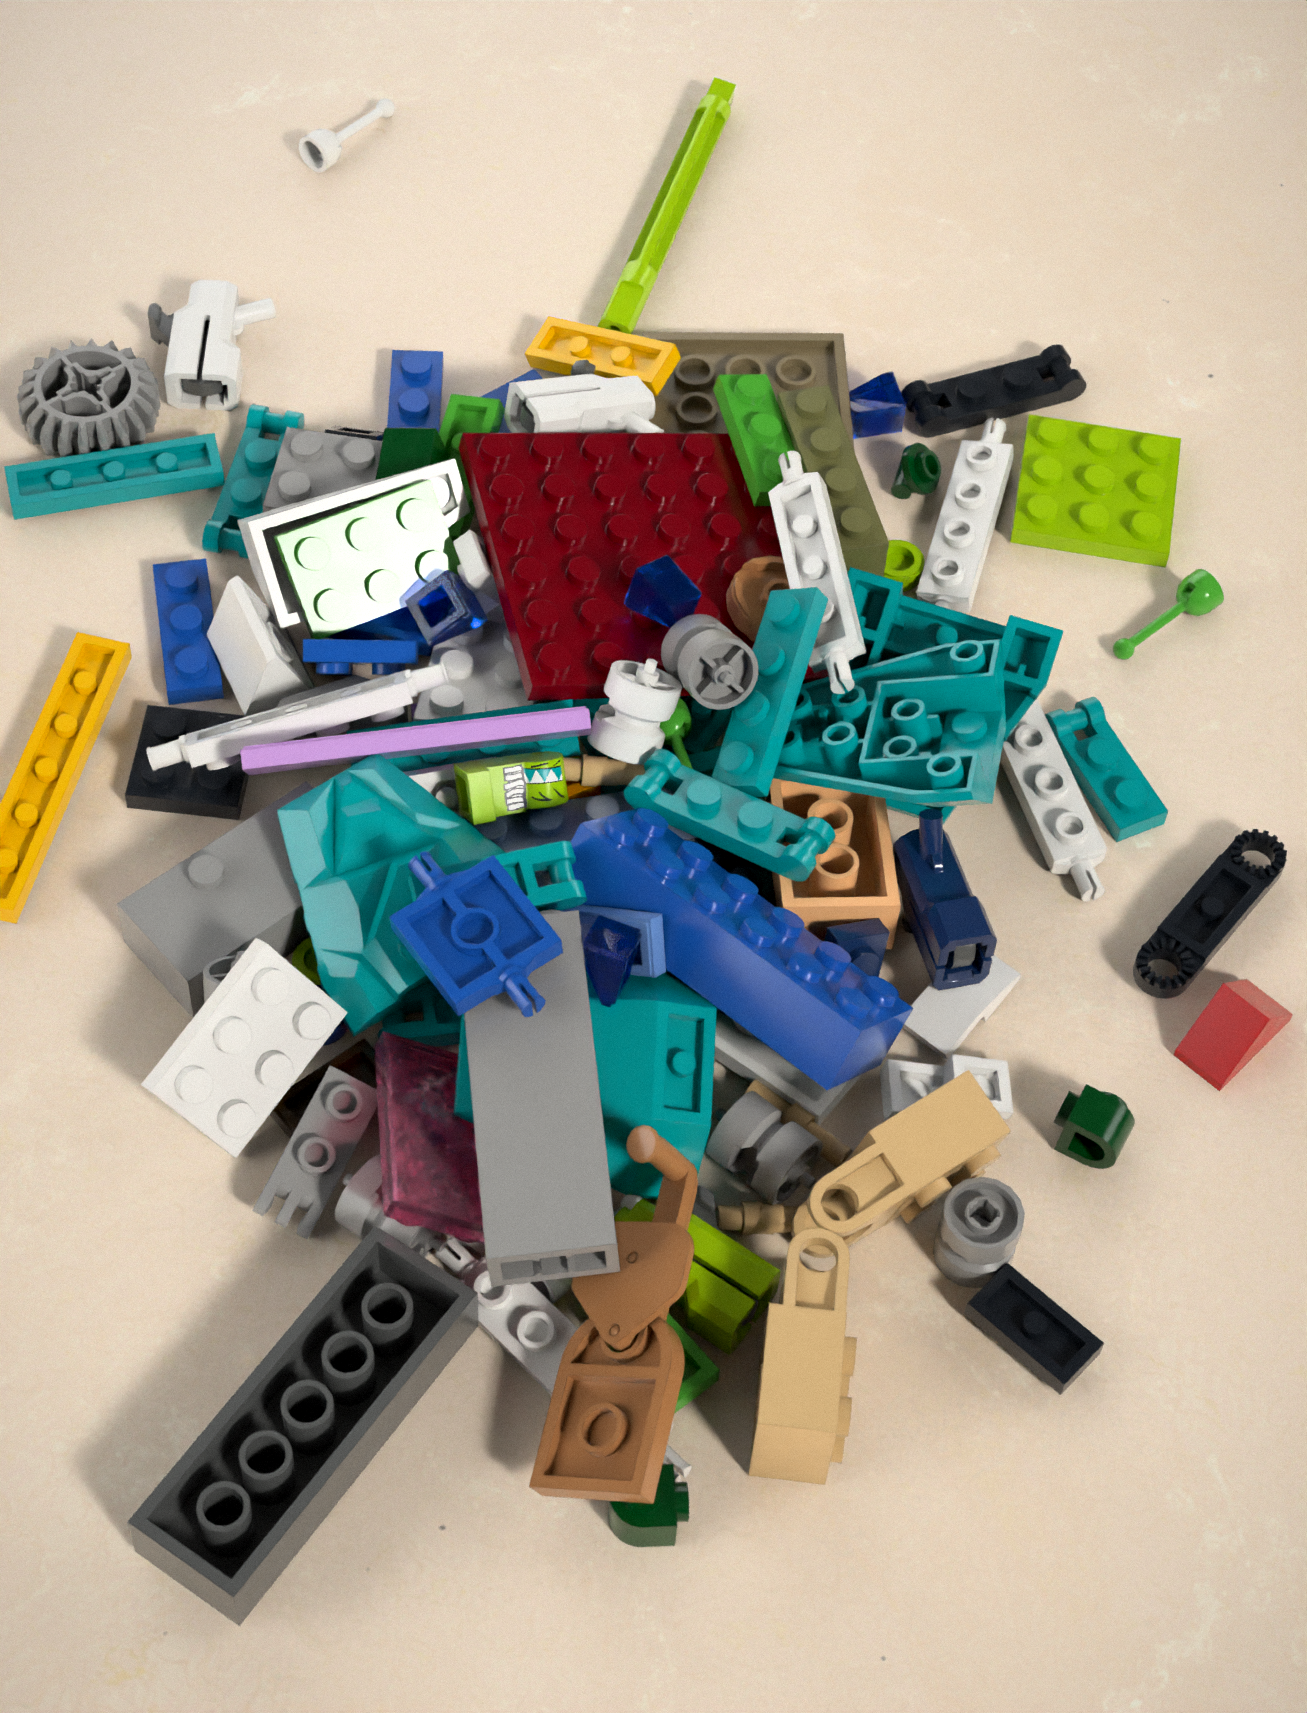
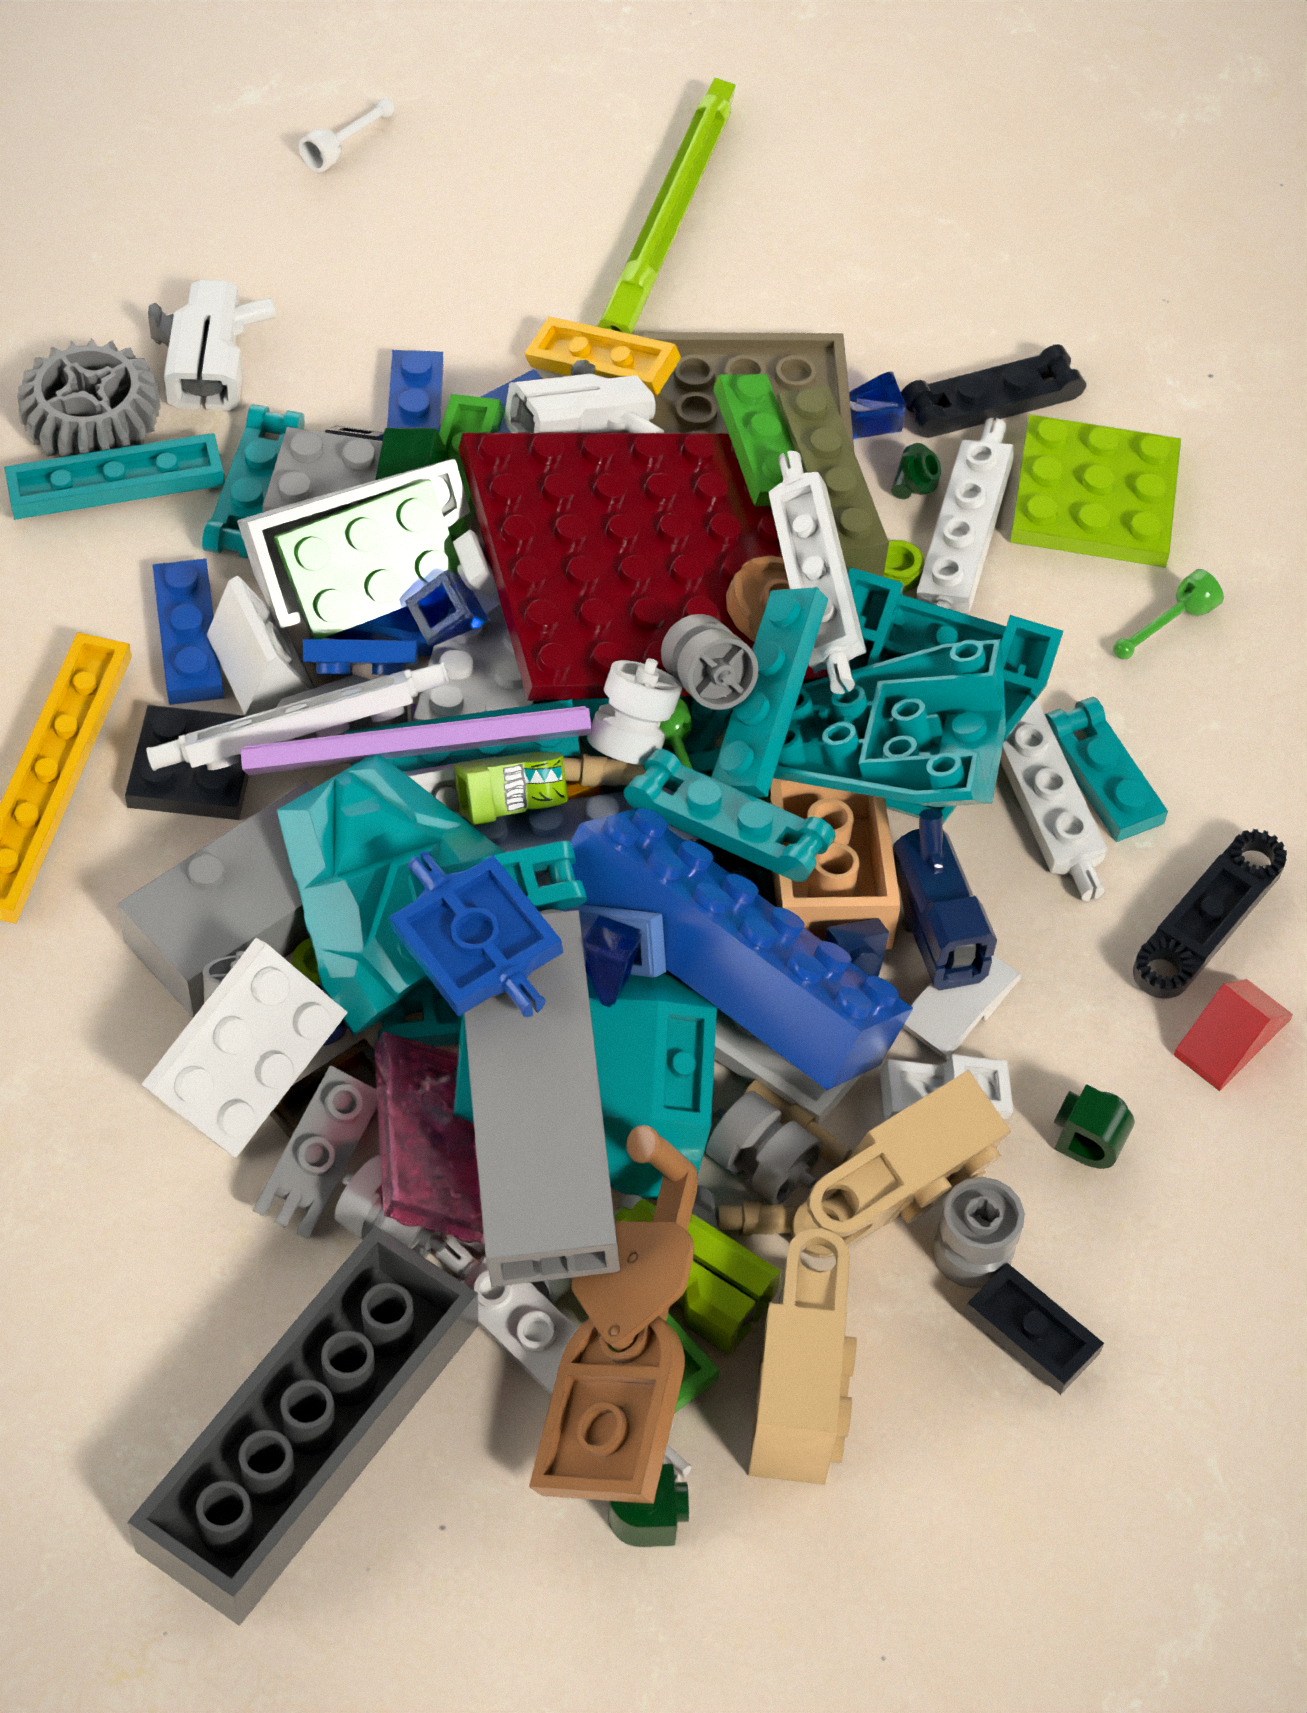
clear blue slope [624,555,702,628] -> none

